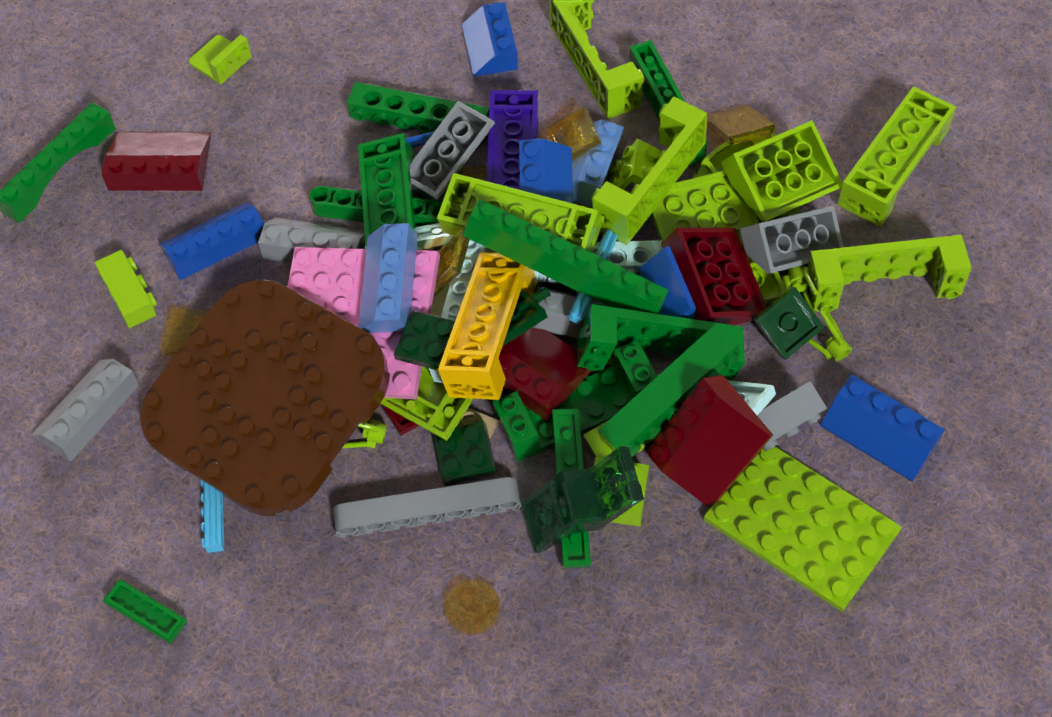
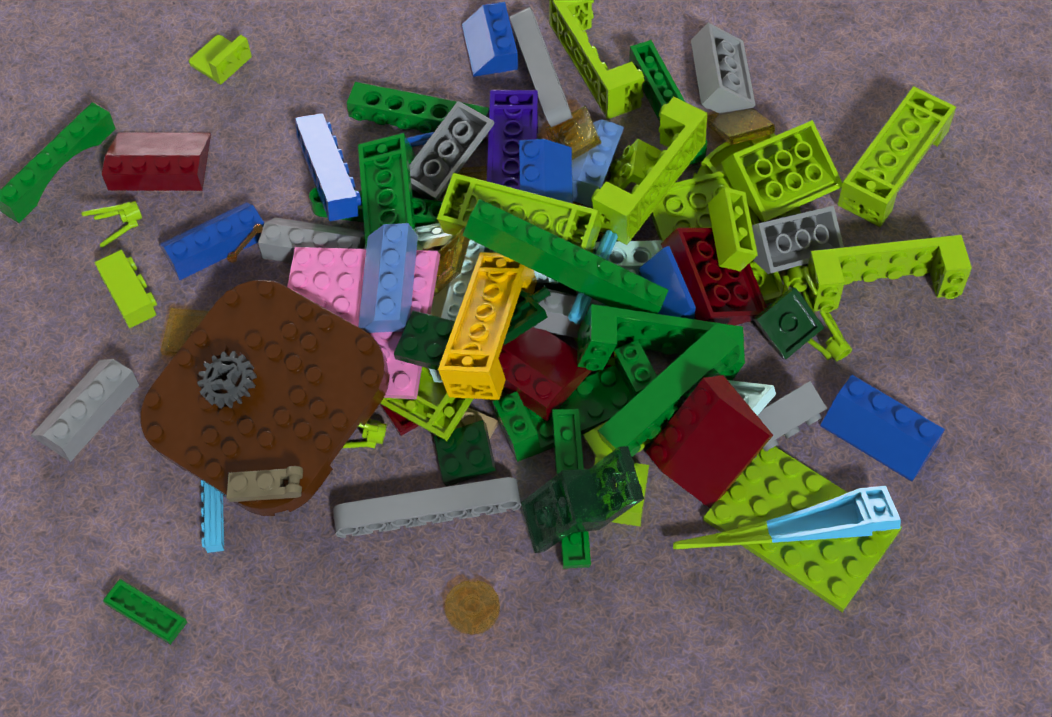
none -> lime plant [81,201,142,247]
none -> dark grey gear [197,351,257,409]
none -> dark tan plate [226,466,303,502]
none -> clear orange hinge [227,224,263,263]
none -> brick [295,113,361,221]
none -> light grey beam [509,7,573,128]
none -> medium azure plate [673,486,901,549]
none -> light grey slope [691,23,755,114]
none -> lime brick [708,187,758,271]

